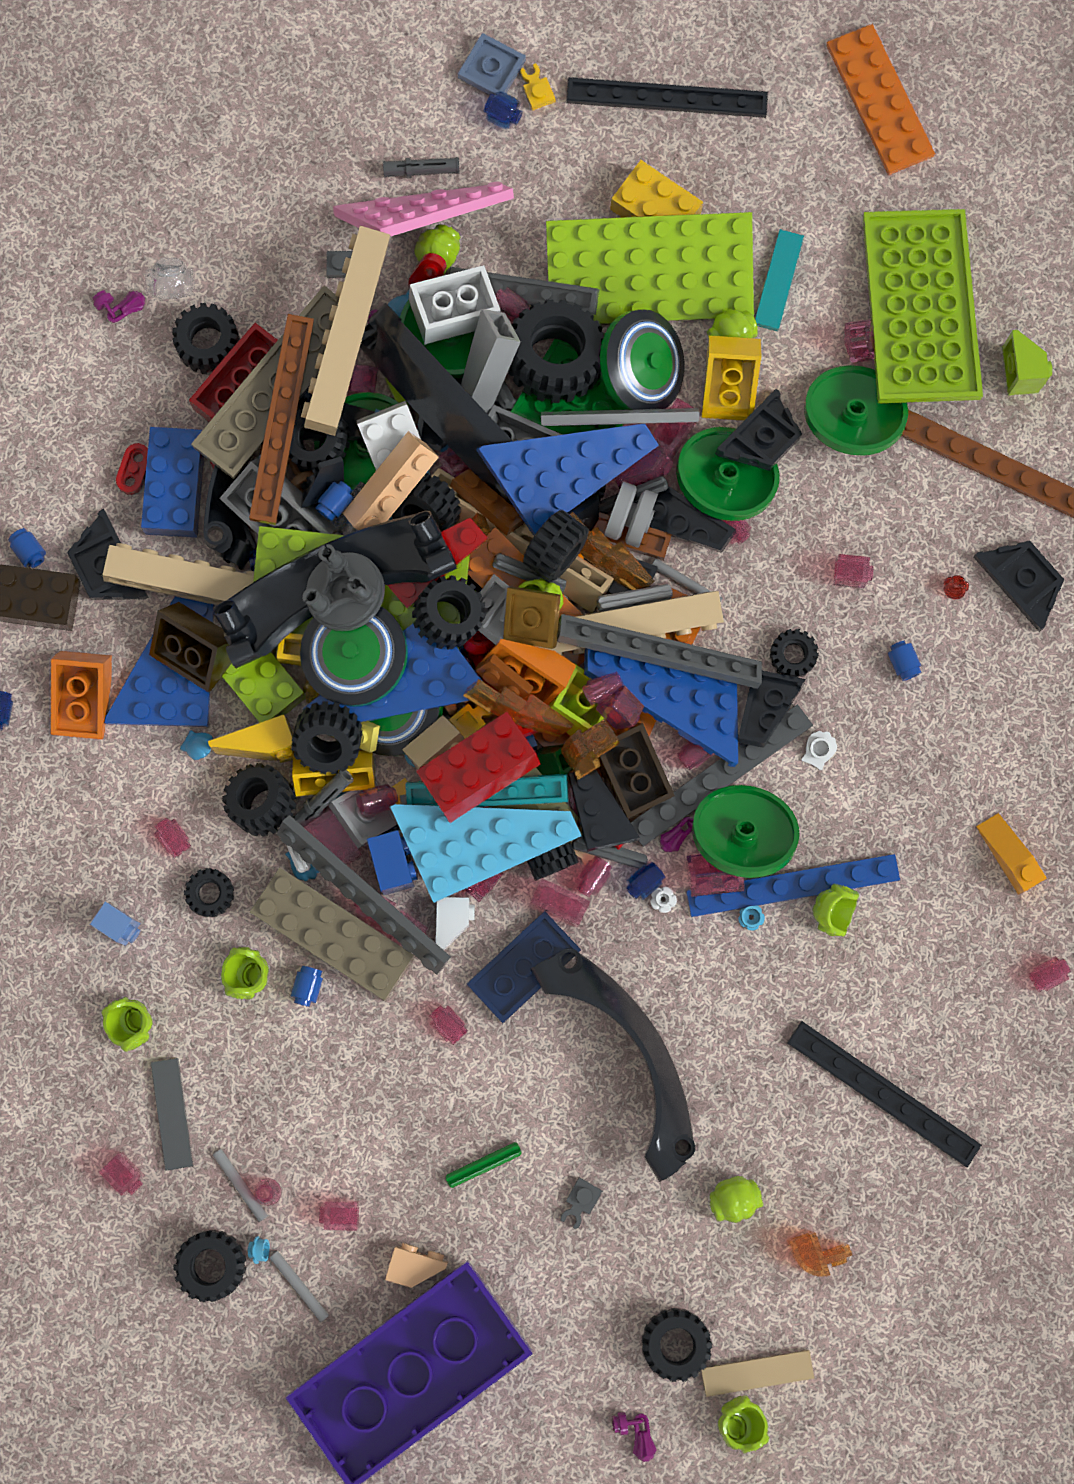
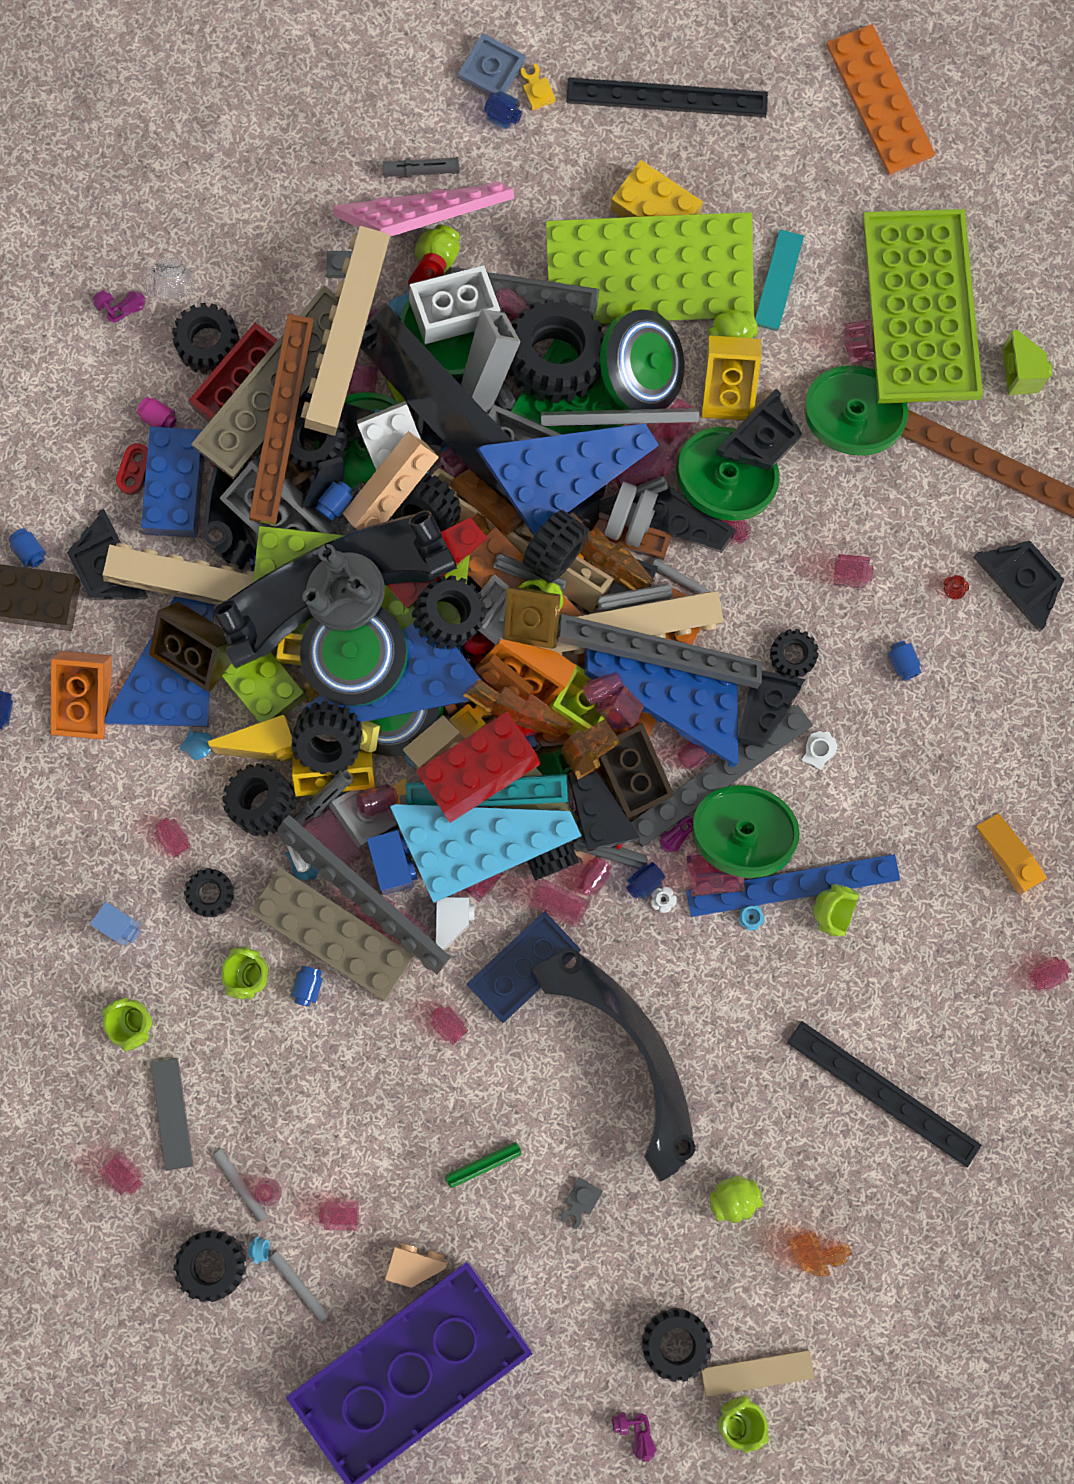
none -> dark pink brick [136,397,177,428]

